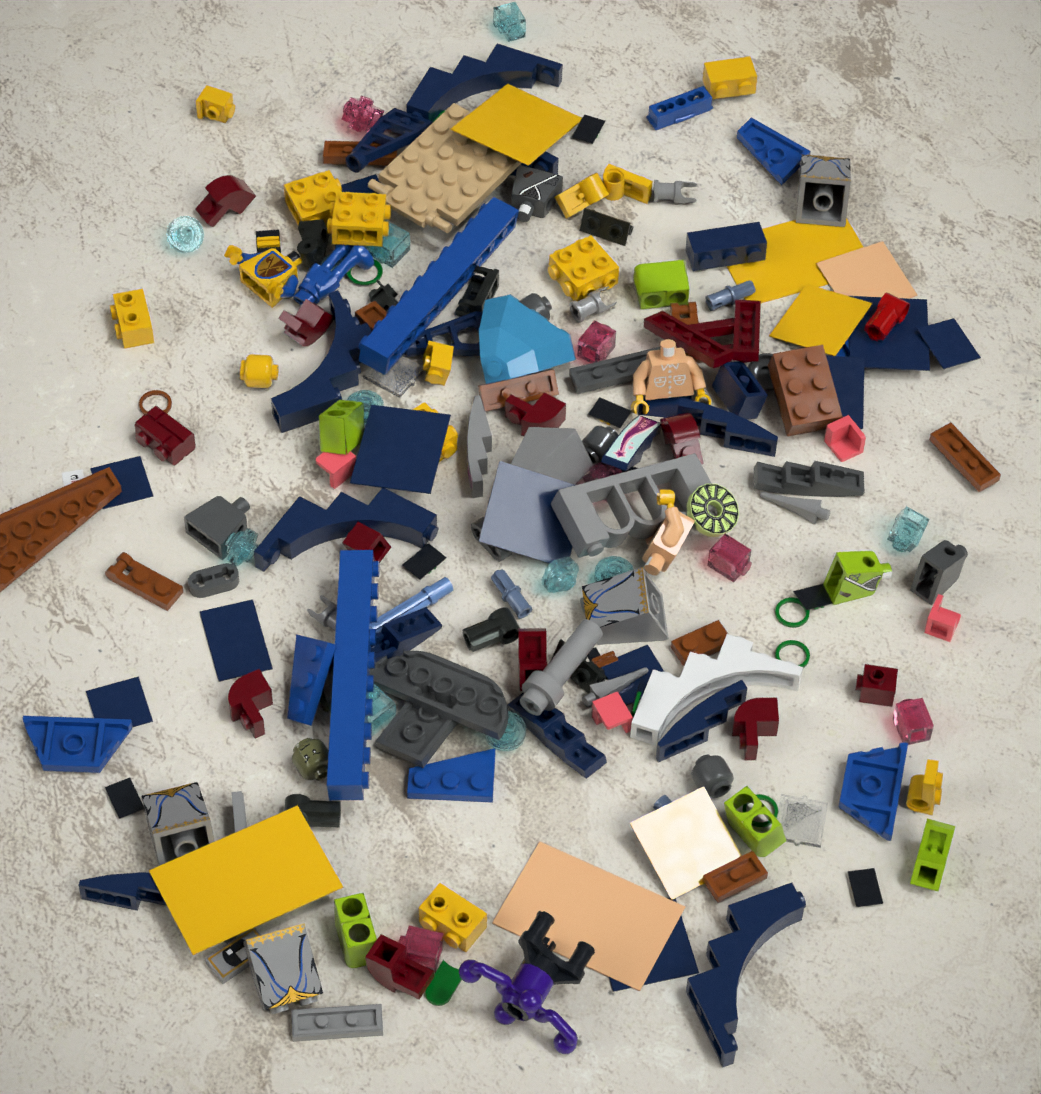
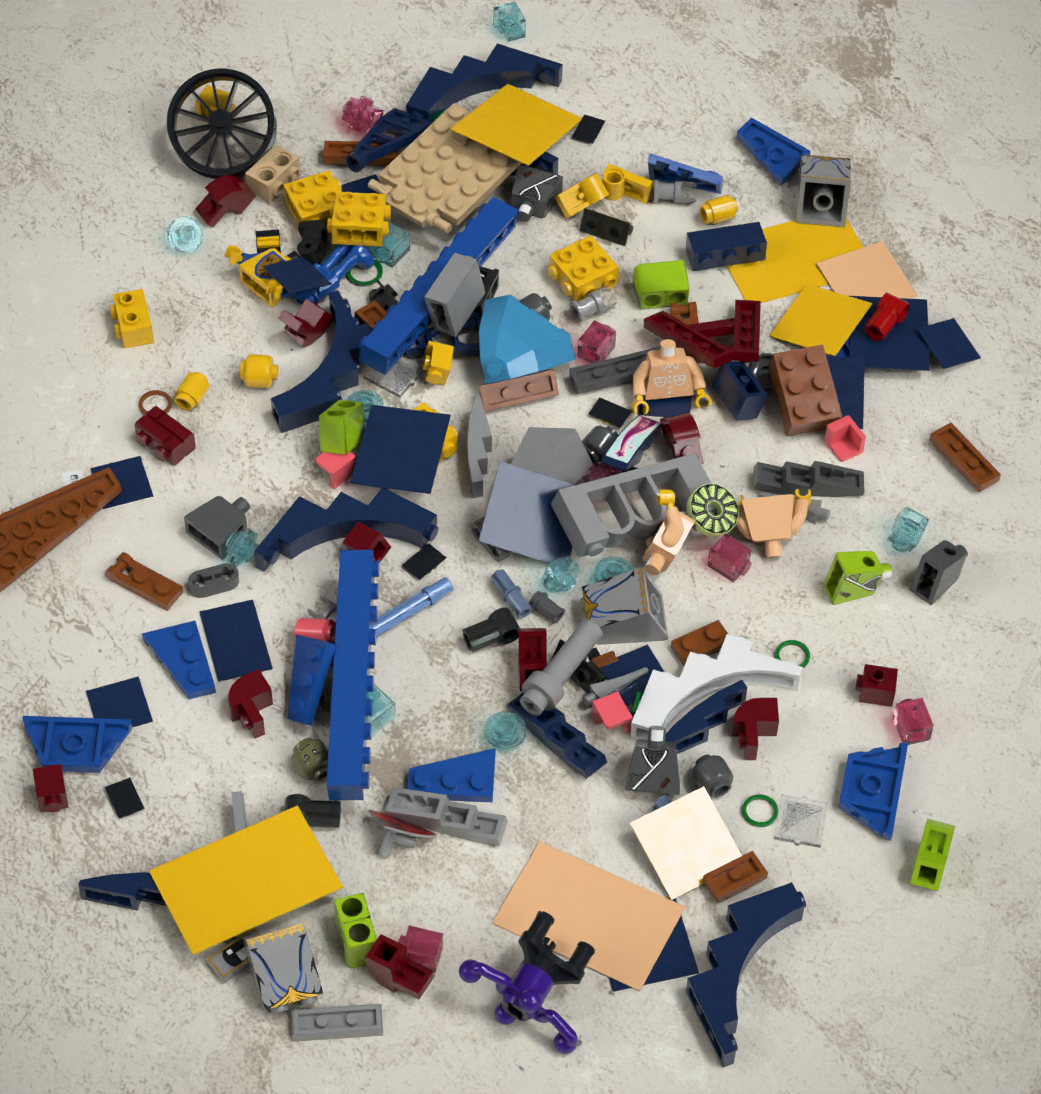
light grey slope [141,782,215,866] -> none
dark blue slope [333,607,442,665] -> none
dark grey plate [370,651,509,768] -> none
yellow brick [419,883,487,952] -> none
green piece [426,959,462,1006] -> none
dark red brick [505,392,566,437] -> none
blue piece [646,86,713,130] -> none
dark blue slope [677,398,778,457] -> none
yellow brick [702,56,757,99] -> none
sand blue axle [705,280,756,311] -> none
lime piece [724,786,786,857] -> none
green piece [775,597,810,628] -> none
black piece [793,584,833,610] -> none
black piece [848,868,883,907] -> none
yellow plate [906,759,943,815] -> none
coral panel [924,594,961,642] -> none
none -> dark red brick [33,764,69,813]
none -> blue wing [142,621,216,699]
none -> black wheel [167,68,277,179]
none -> yellow brick [174,372,210,411]
none -> tan brick [245,144,300,203]
none -> dark blue piece [263,257,332,294]
none -> coral brick [294,618,336,644]
none -> shield [368,809,437,857]
none -> light grey slope [385,787,508,846]
none -> light grey brick [425,253,485,337]
none -> dark grey pin [529,591,565,624]
none -> dark grey torso [625,726,680,795]
none -> blue wing [648,153,723,194]
none -> yellow brick [699,194,738,225]
none -> light nougat torso [736,489,811,558]

